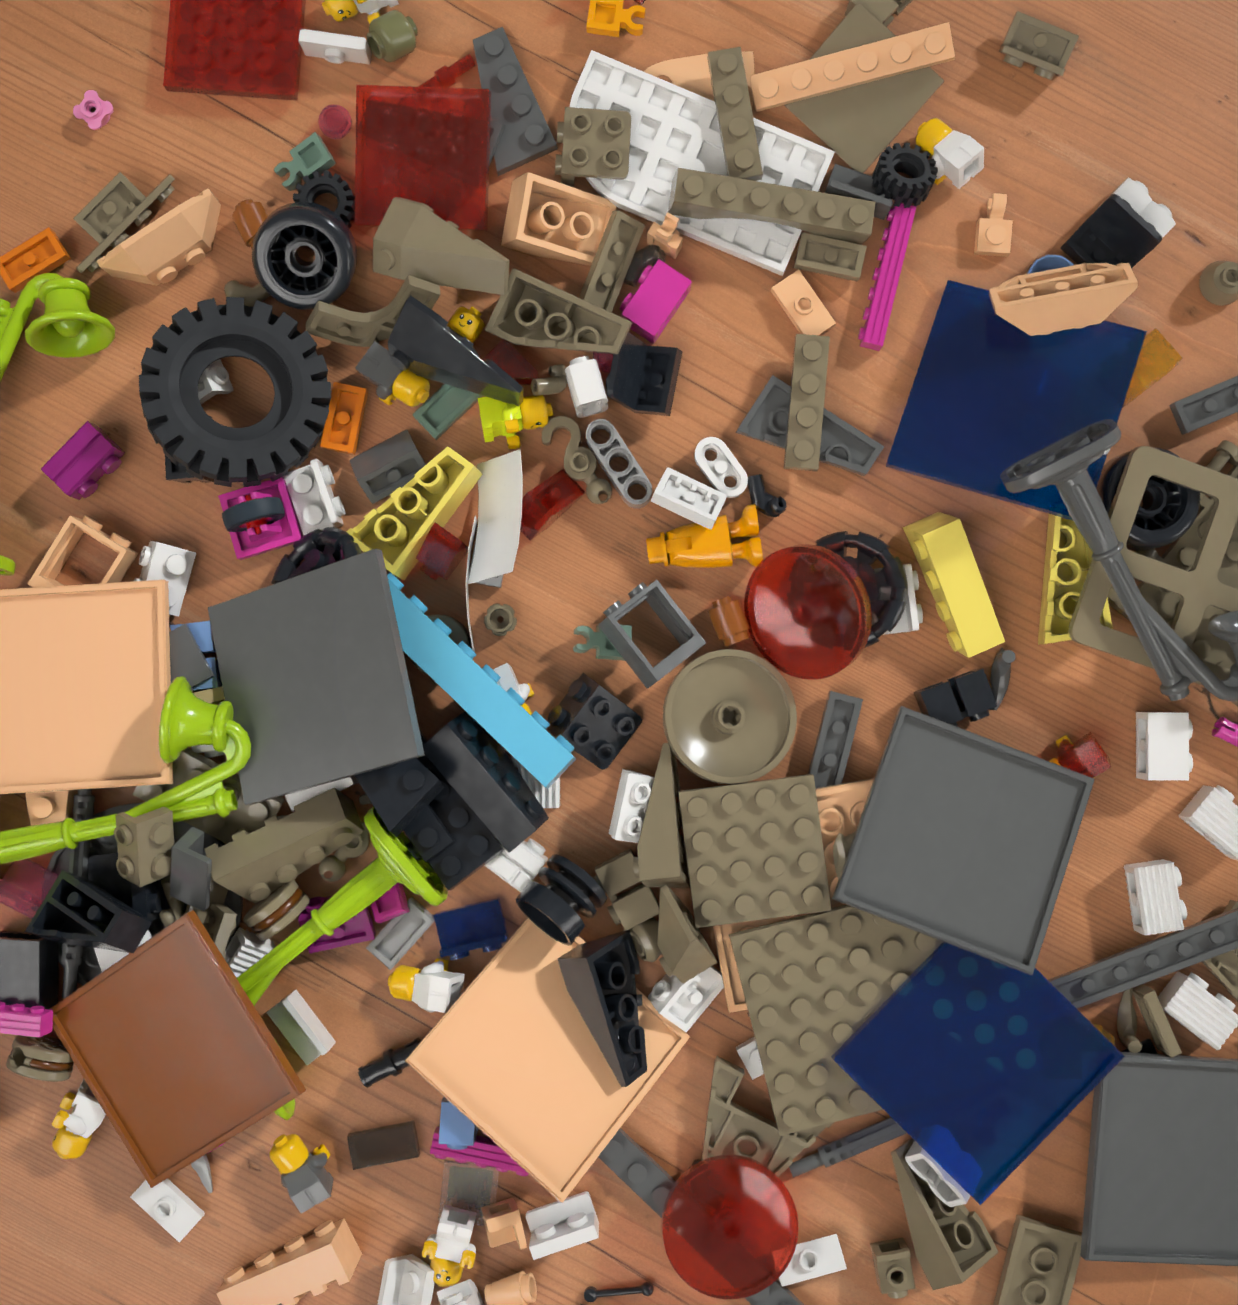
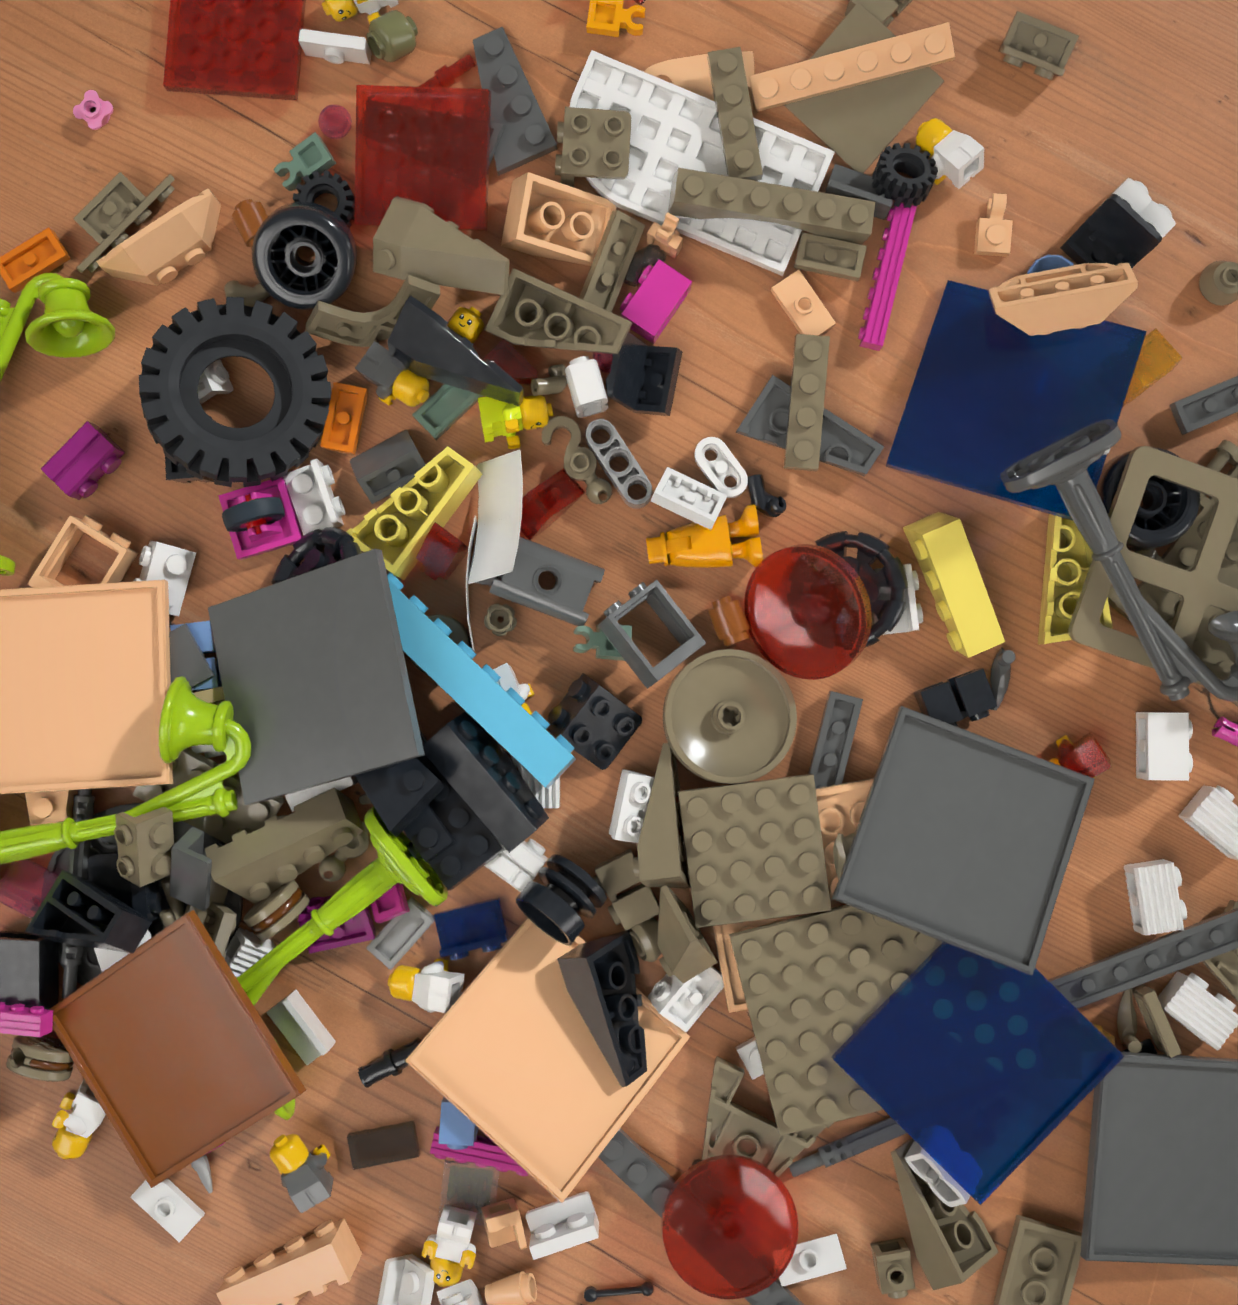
none -> dark grey piece [489,536,605,626]

